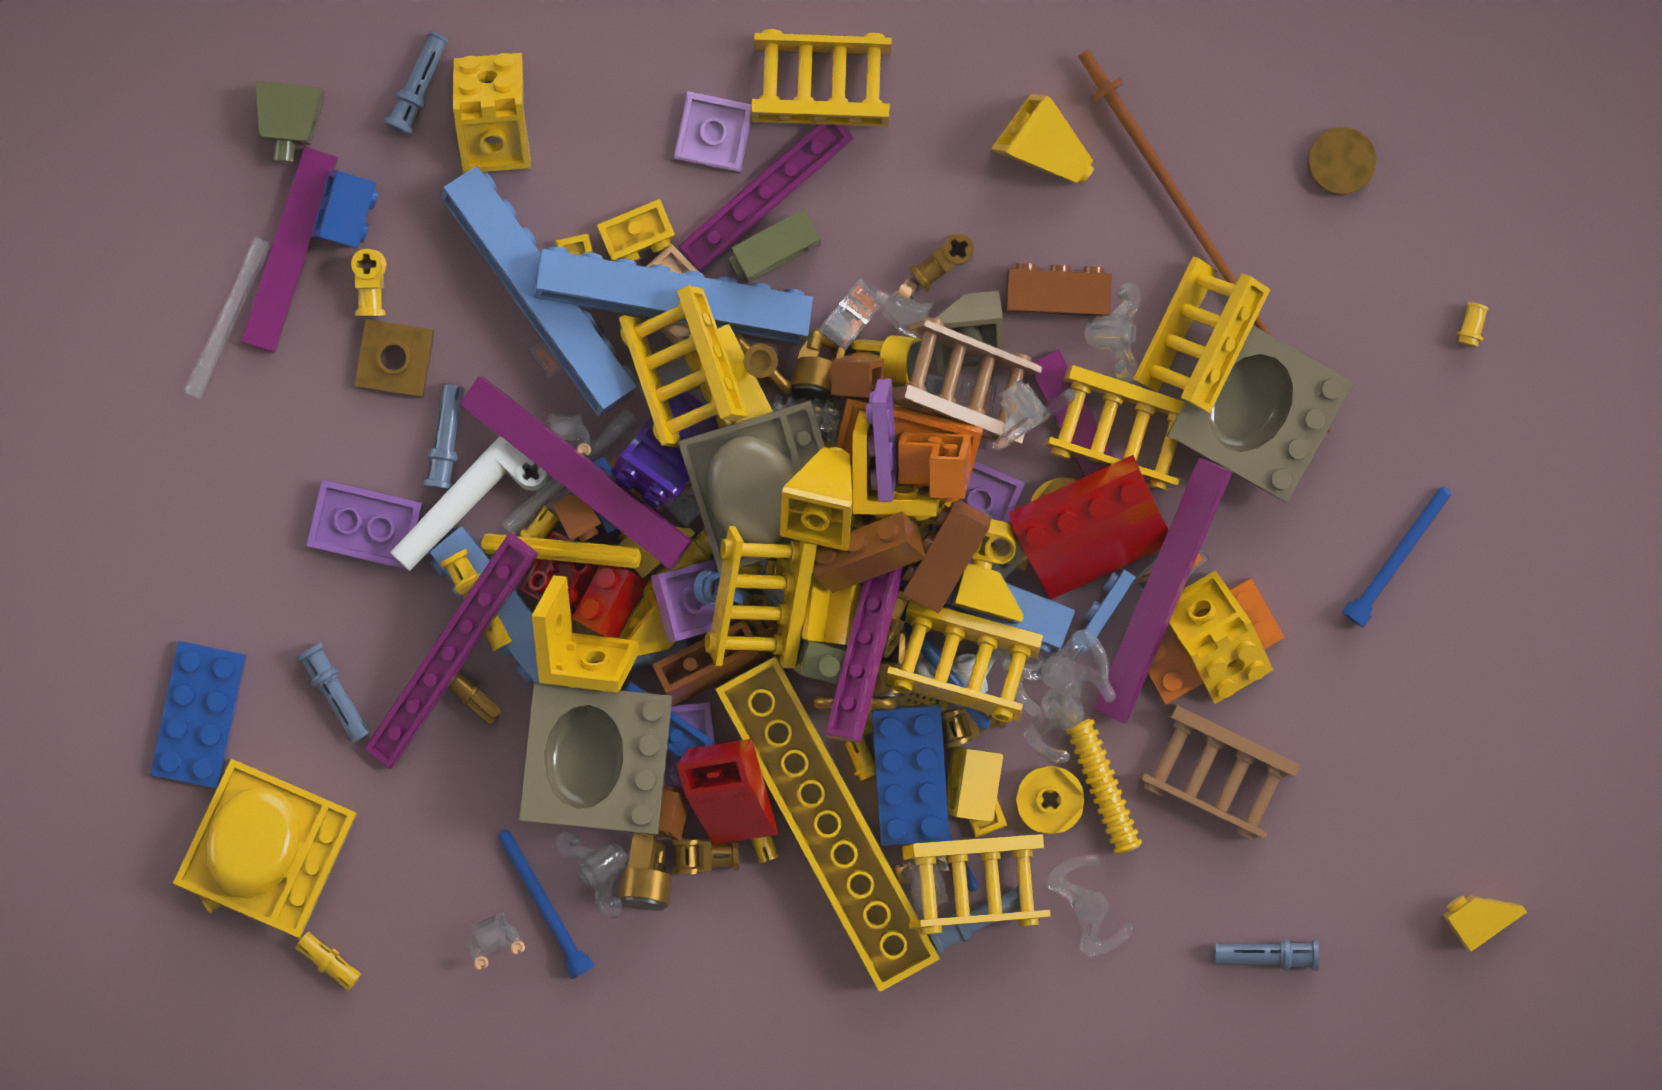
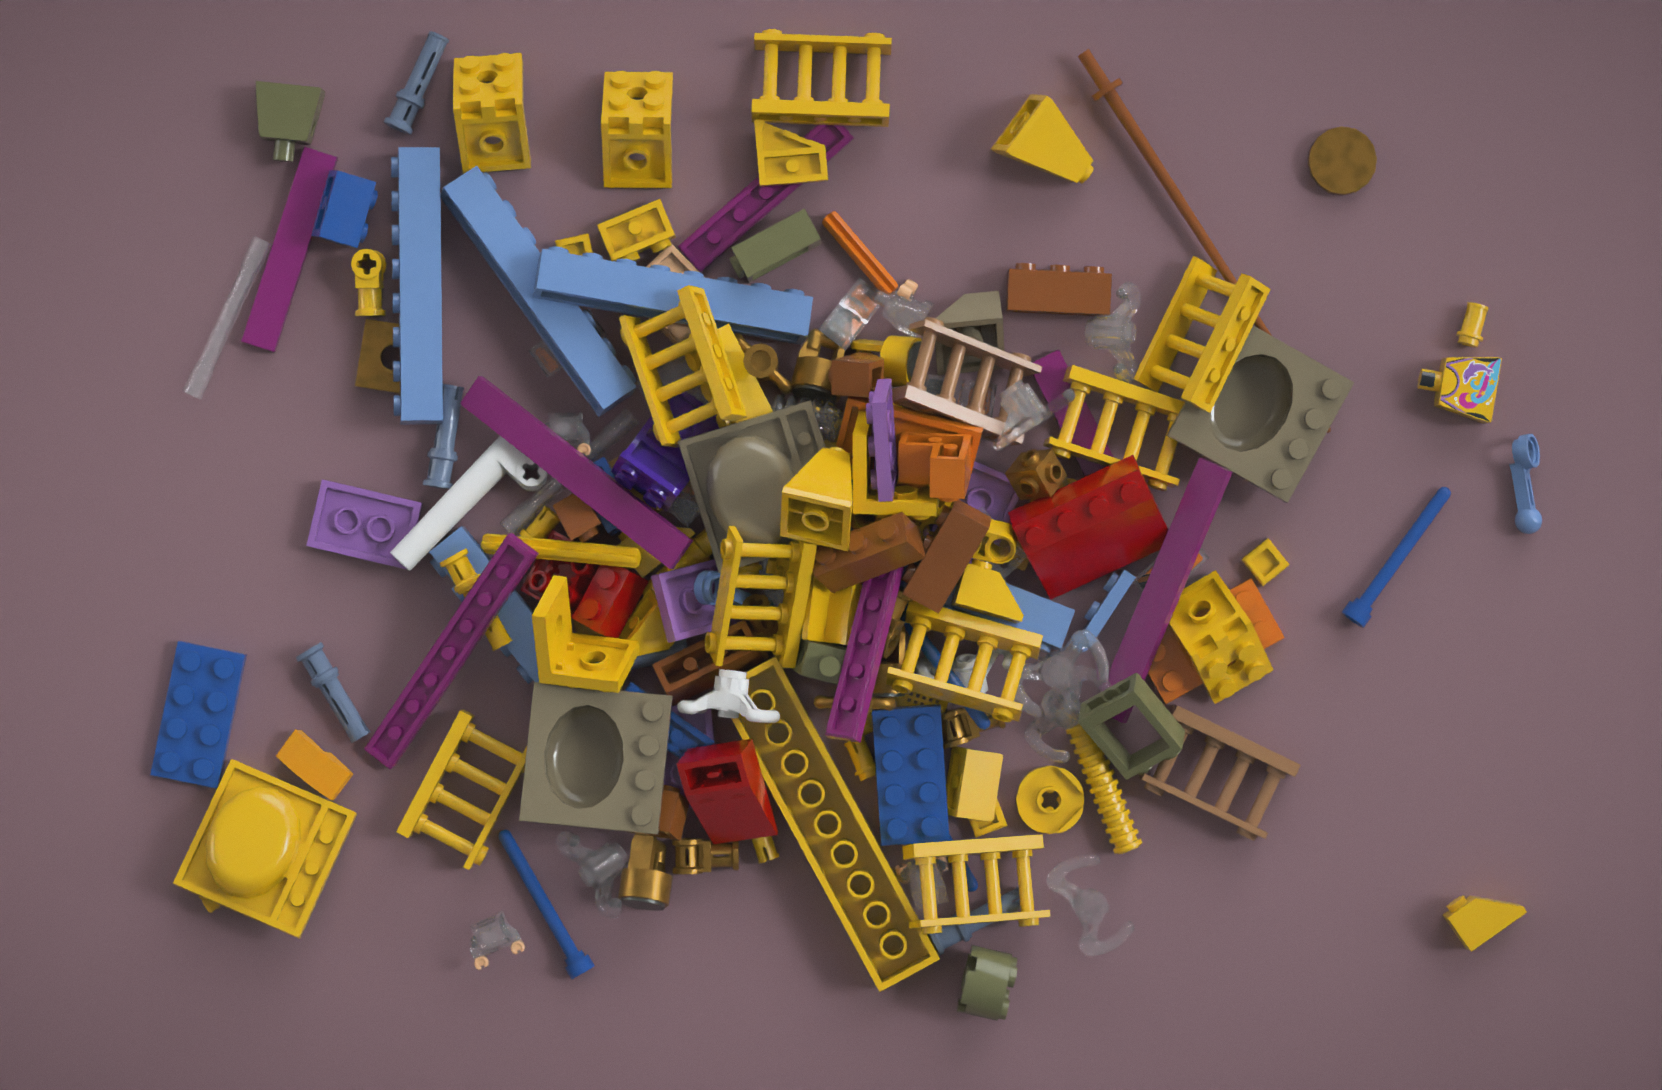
yellow pin [295,931,362,991] -> none
pearl gold axle [448,672,502,725] -> none
lavender tile [674,91,752,173] -> none
pearl gold connector [908,233,974,292] -> none
sand blue pin [1215,939,1319,971] -> none
none -> light orange slope [276,729,353,801]
none -> medium blue brick [391,147,443,425]
none -> yellow fence [396,709,527,870]
none -> yellow bracket [601,71,673,188]
none -> white piece [677,669,780,723]
none -> yellow wing [754,119,828,187]
none -> orange axle [822,211,898,297]
none -> olive brick [957,945,1018,1021]
none -> pearl gold brick [1005,449,1067,500]
none -> olive window [1078,672,1185,780]
none -> yellow tile [1241,538,1289,586]
none -> torso [1417,357,1502,424]
none -> medium blue piece [1509,433,1542,534]

